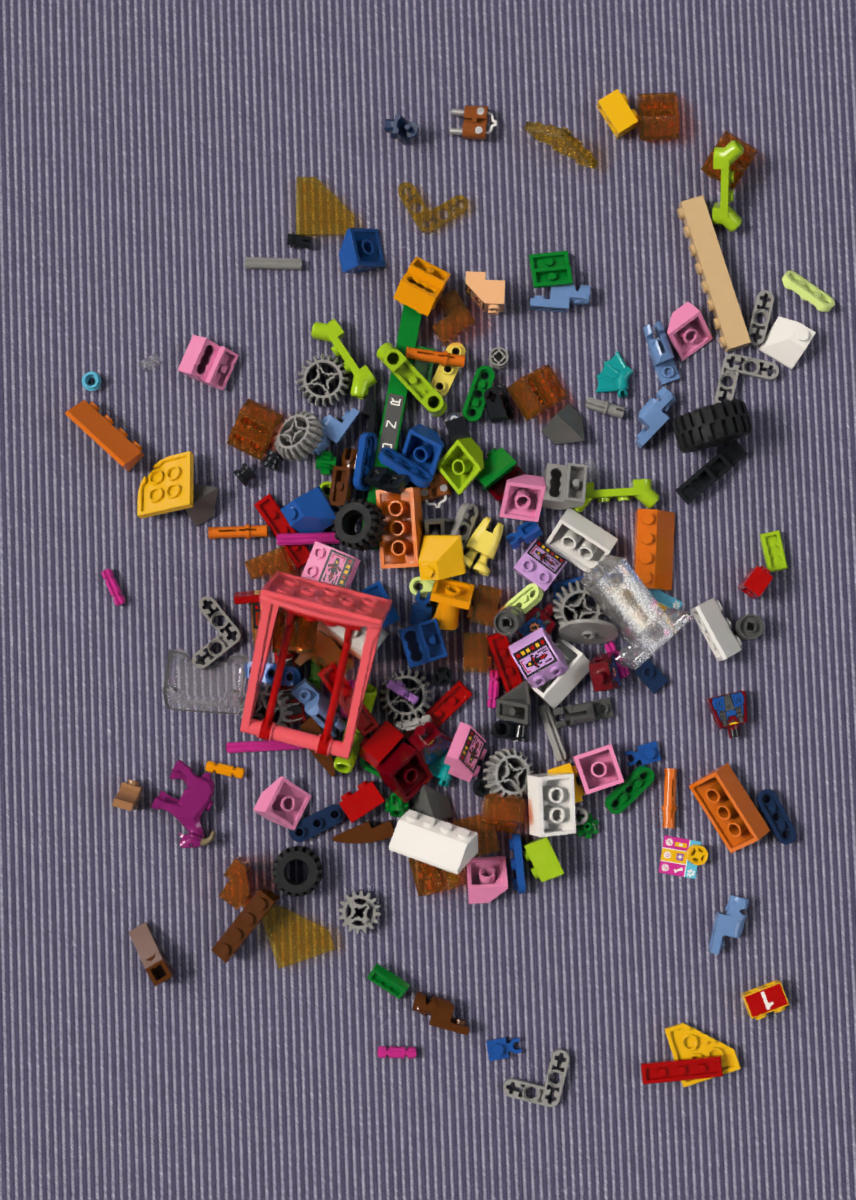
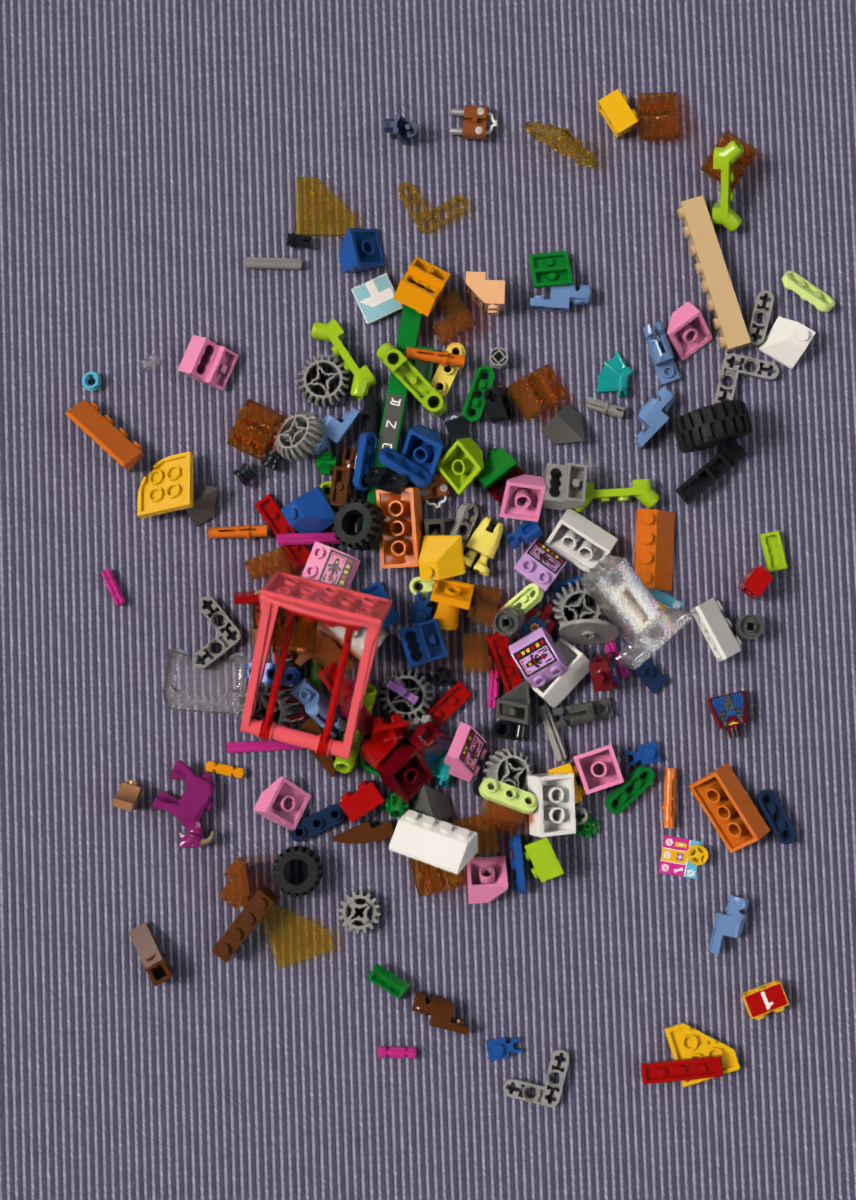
none -> tile [351,273,403,325]
none -> red hips [371,713,409,747]
none -> yellowish green plate [479,778,538,814]

